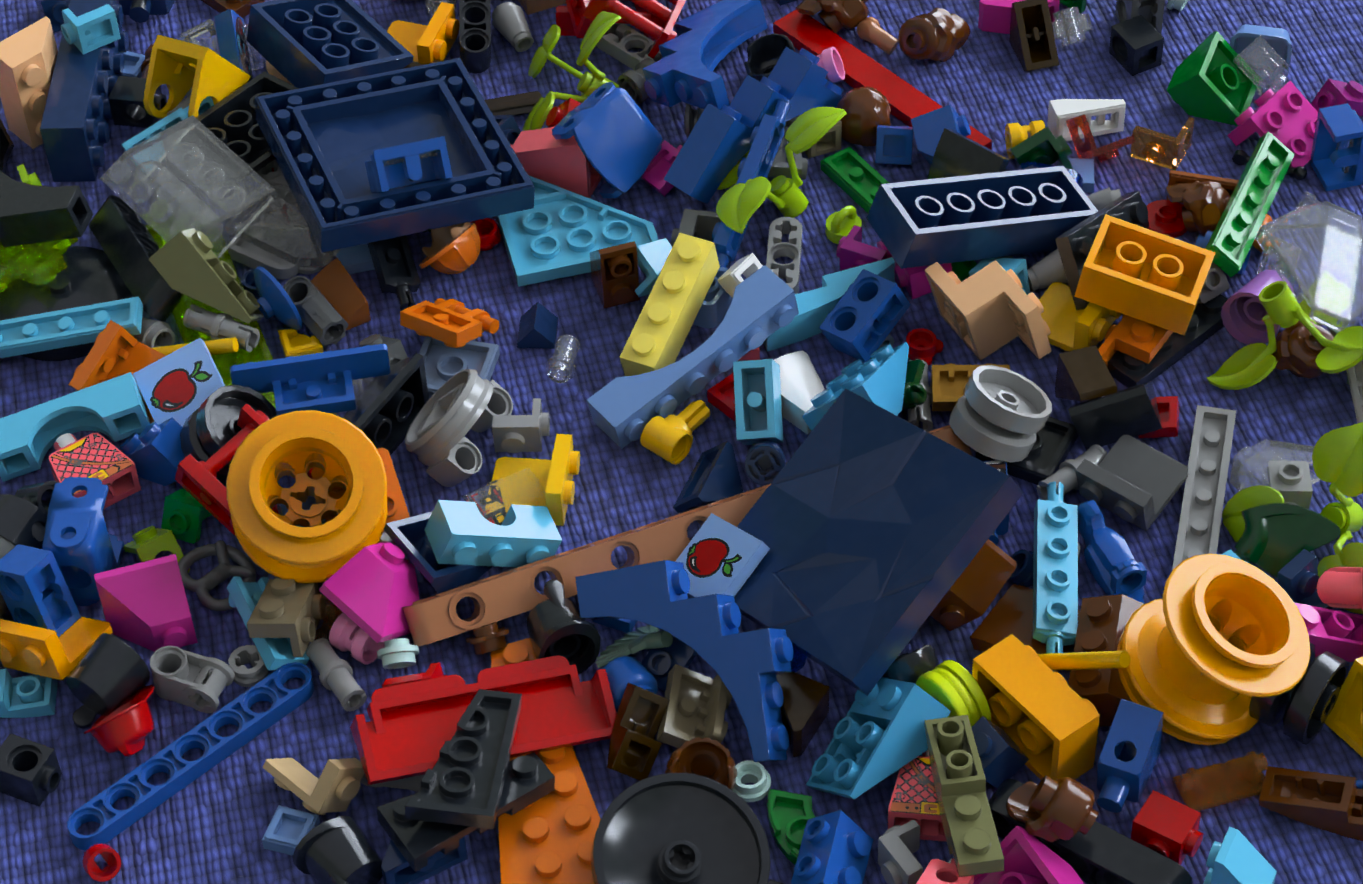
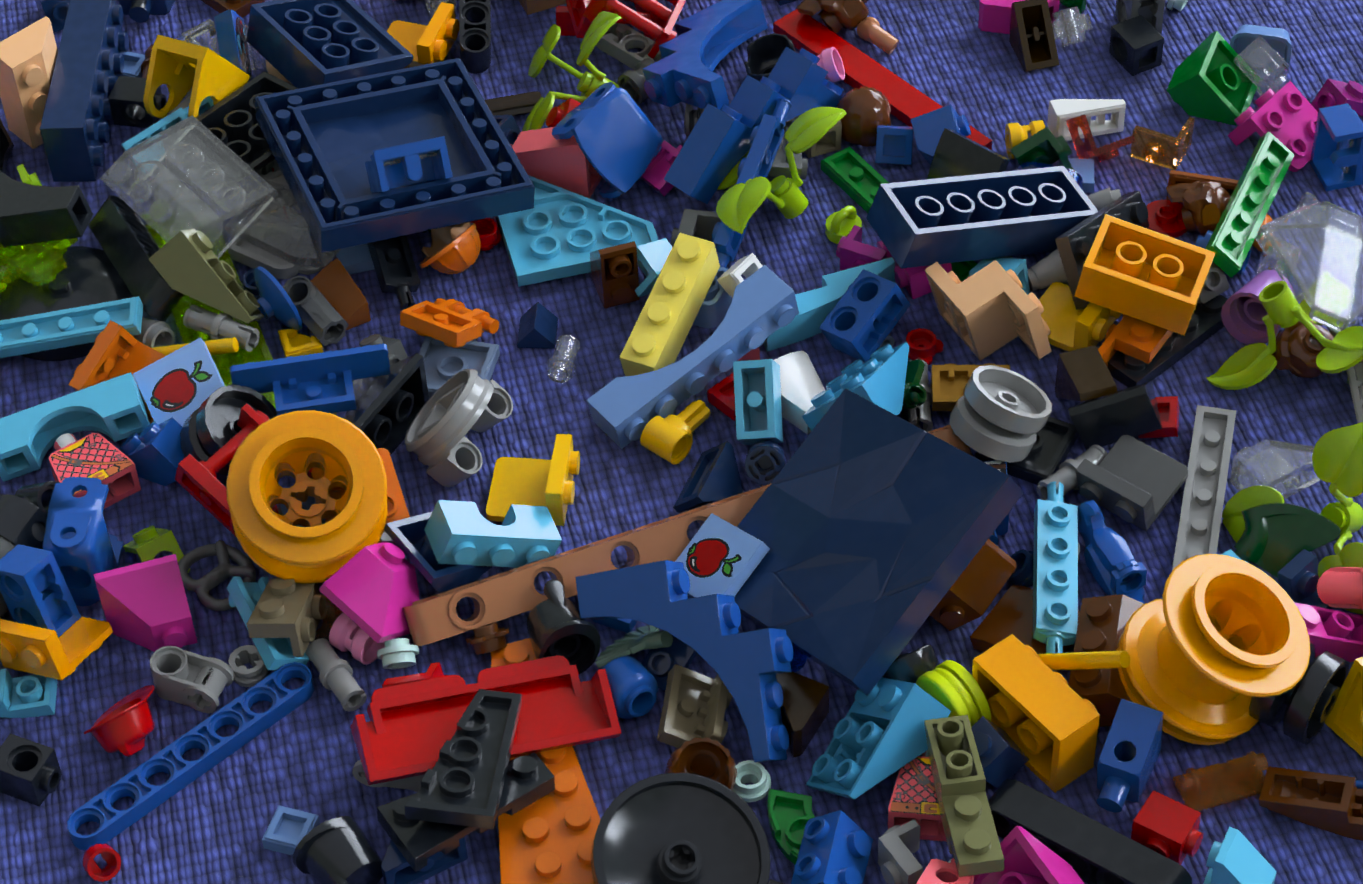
medium azure bracket [61,4,121,55] -> none
black hat [66,633,150,729] -> none
green bracket [161,488,212,544] -> none
tan bracket [263,758,365,815] -> none
clear piece [462,468,546,525] -> none
light grey cone [492,2,534,52] -> none
light grey bracket [492,398,550,453] -> none
dark brown slope [607,683,670,781] -> none
light grey beam [766,217,802,294] -> none
reddish brown head [898,8,970,63] -> none
reddish brown head [1006,775,1098,842] -> none
black hinge [1232,150,1307,180] -> none
light grey bracket [1267,461,1313,509] -> none

